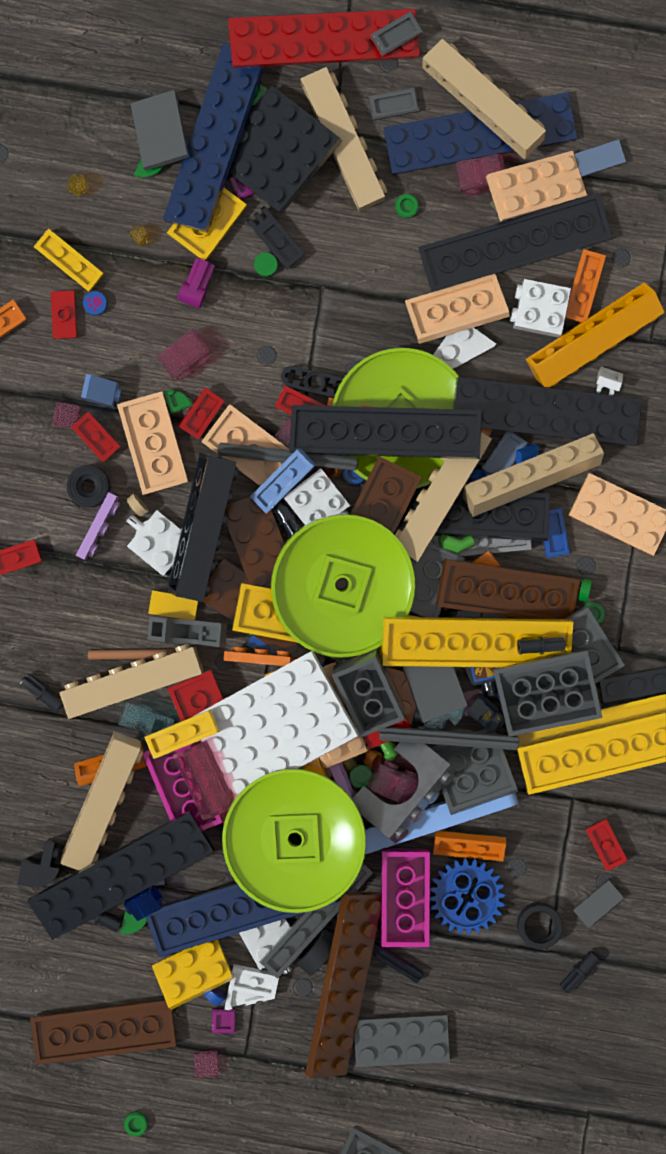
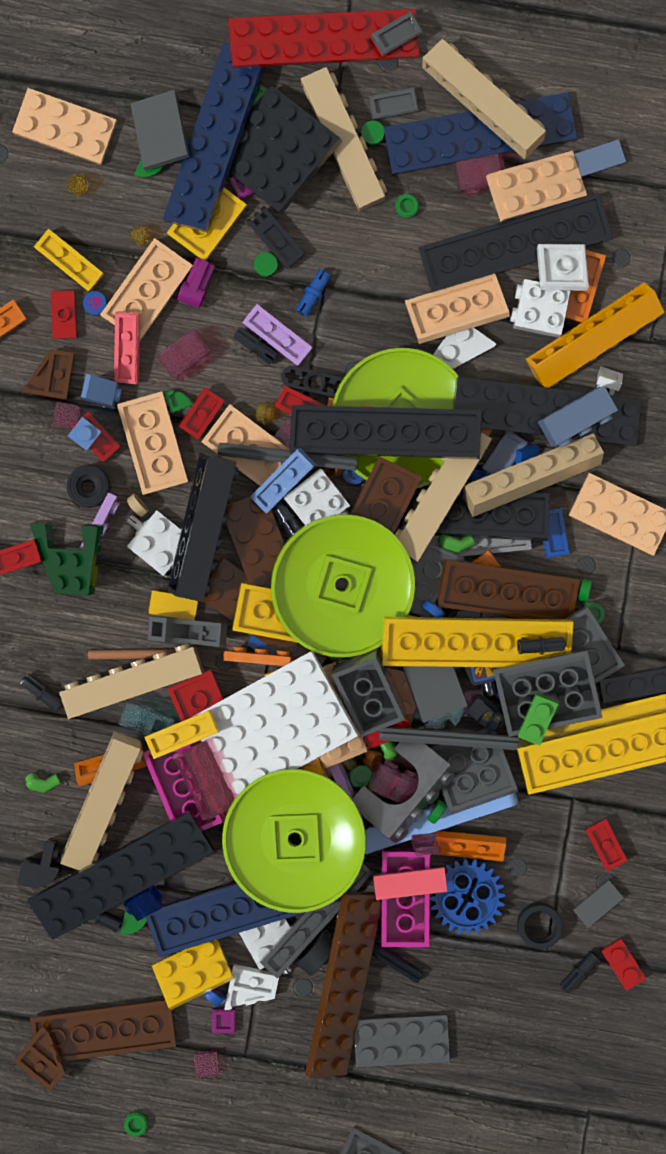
none -> light nougat plate [12,88,117,165]
none -> reddish brown wing [13,1024,66,1091]
none -> reddish brown wing [22,349,75,400]
none -> bright green arm [25,773,62,793]
none -> dark green wing [30,521,104,596]
none -> medium blue brick [68,417,101,451]
none -> light nougat plate [100,238,193,342]
none -> coral tile [114,311,140,384]
none -> black axle [233,327,278,365]
none -> lavender plate [242,304,312,366]
none -> clear yellow plate [256,401,274,425]
none -> blue pin [295,269,332,317]
none -> green tile [361,121,385,146]
none -> coral tile [373,867,447,900]
none -> clear pink tile [411,833,439,856]
none -> blue tile [421,600,445,618]
none -> green tile [426,800,447,824]
none -> bright green plate [518,692,559,746]
none -> white tile [537,244,589,291]
none -> sand blue brick [538,386,618,448]
none -> red plate [600,938,646,991]

